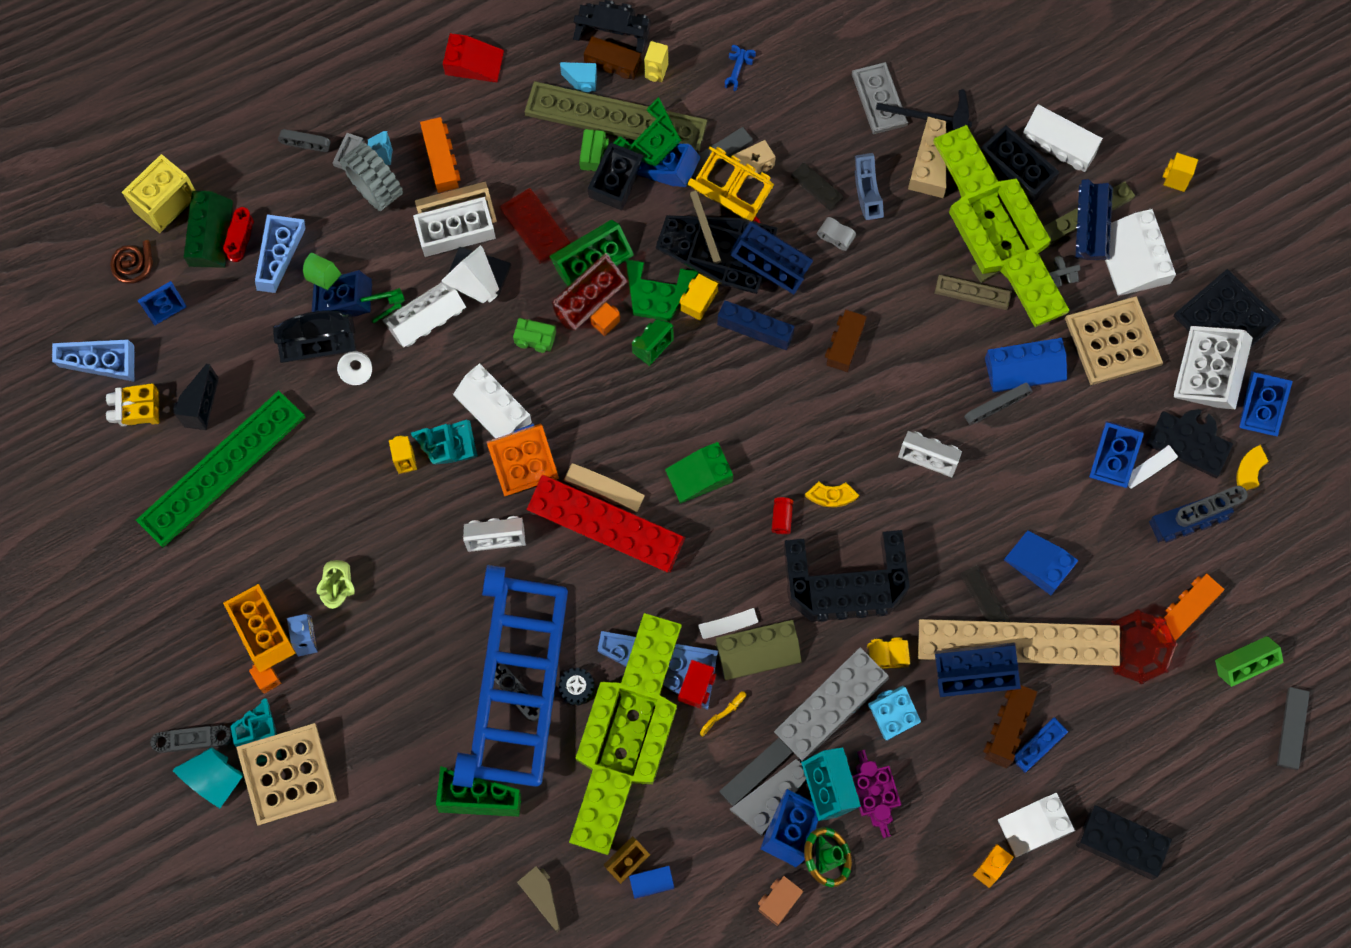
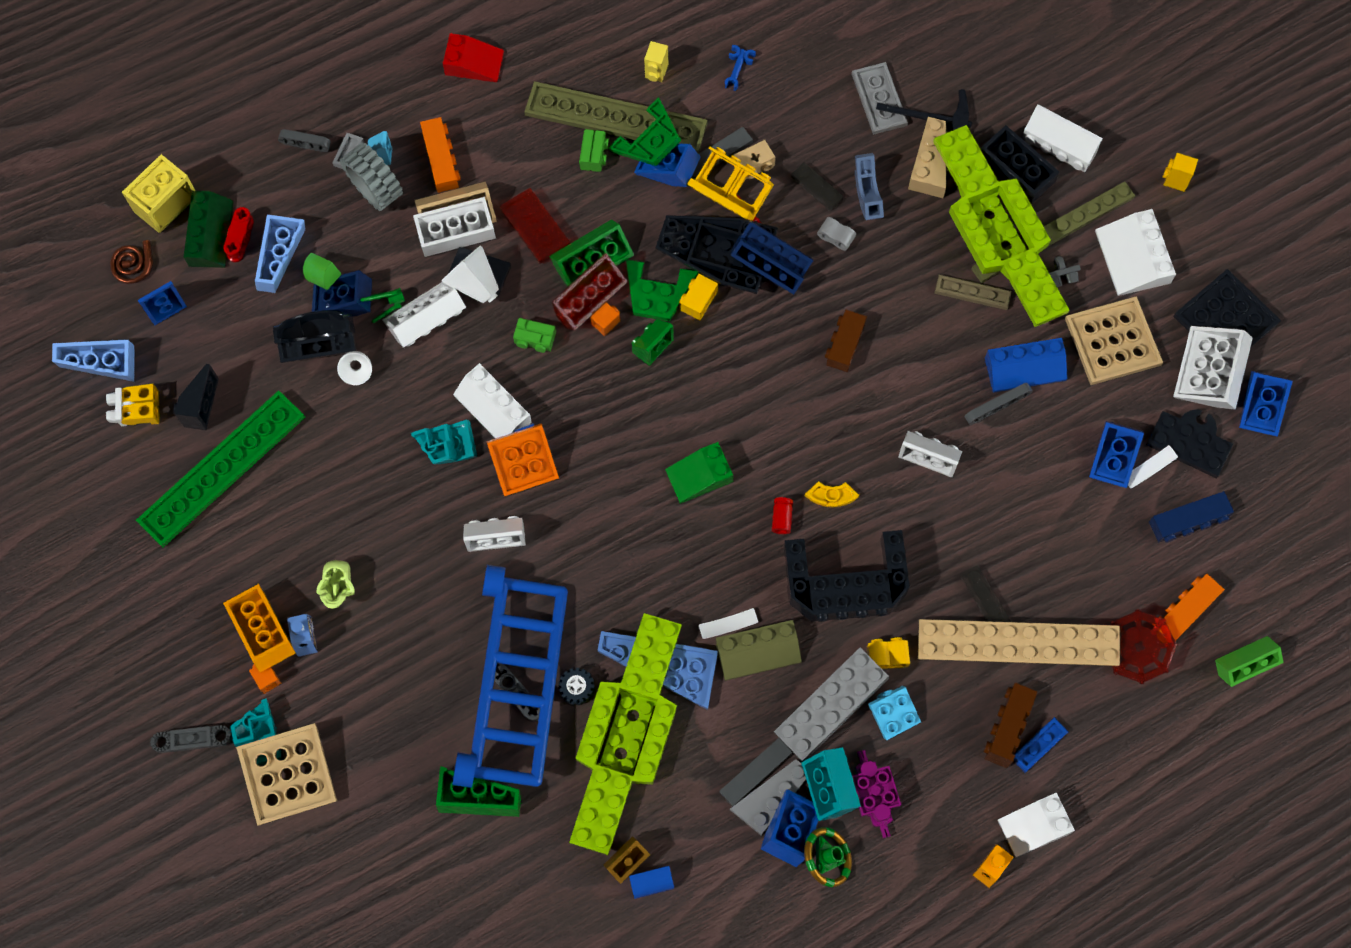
teal slope [173,747,243,808] -> none
yellow brick [389,436,417,474] -> none
dark tan slope [517,866,560,932] -> none
red brick [527,474,686,573] -> none
medium azure slope [560,62,597,92] -> none
tan slope [564,463,645,513] -> none
black piece [573,0,651,54] -> none
reddish brown brick [584,36,642,80] -> none
black slope [588,142,643,211] -> none
red brick [678,660,717,709] -> none
dark tan tile [690,190,722,264] -> none
yellow piece [700,691,747,737] -> none
dark blue brick [717,300,794,351] -> none
nougat brick [758,876,804,926] -> none
dark blue brick [935,642,1021,697] -> none
blue slope [1004,530,1078,596] -> none
dark blue brick [1076,179,1113,260] -> none
black brick [1076,805,1172,880] -> none
dark grey beam [1175,486,1247,527] -> none
yellow tile [1236,445,1269,491] -> none
dark grey tile [1277,687,1310,770] -> none

